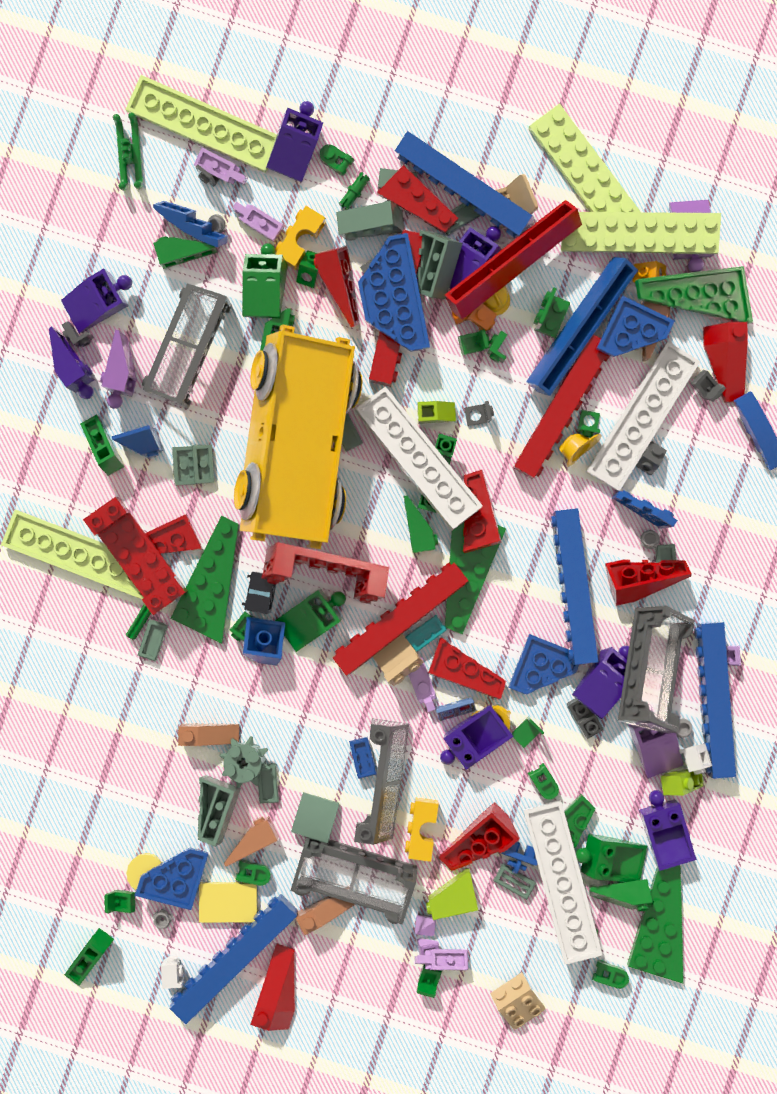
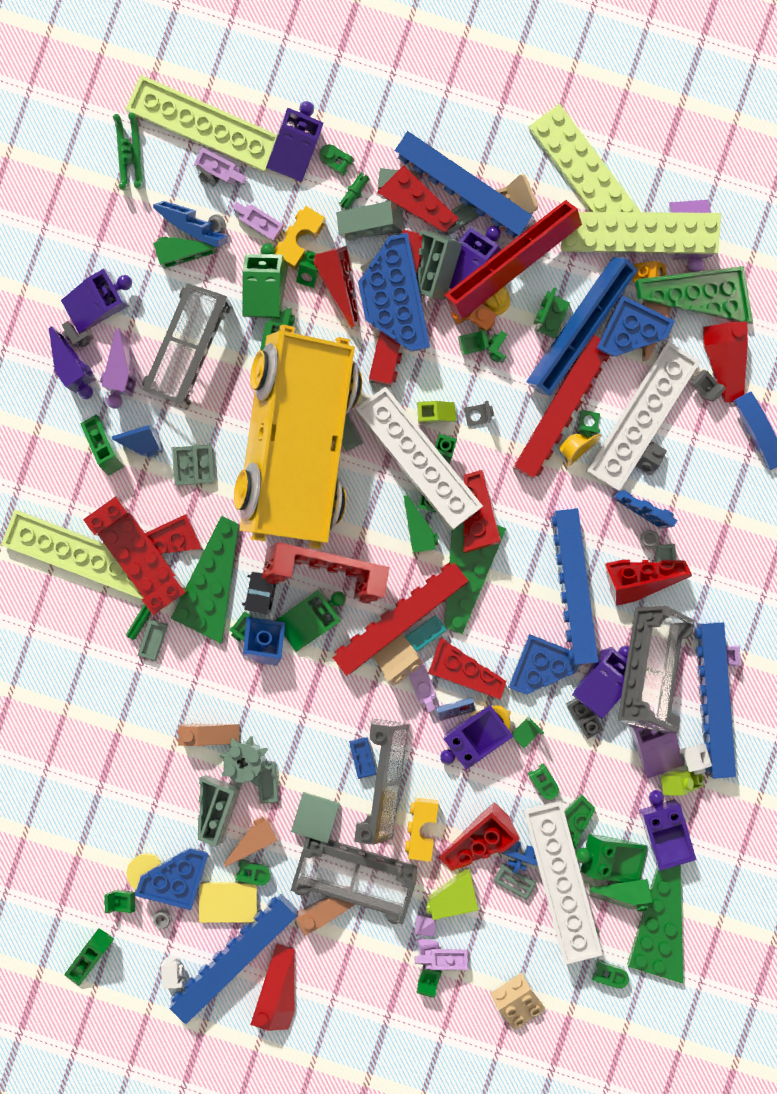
light grey plate [676,718,692,738] -> none

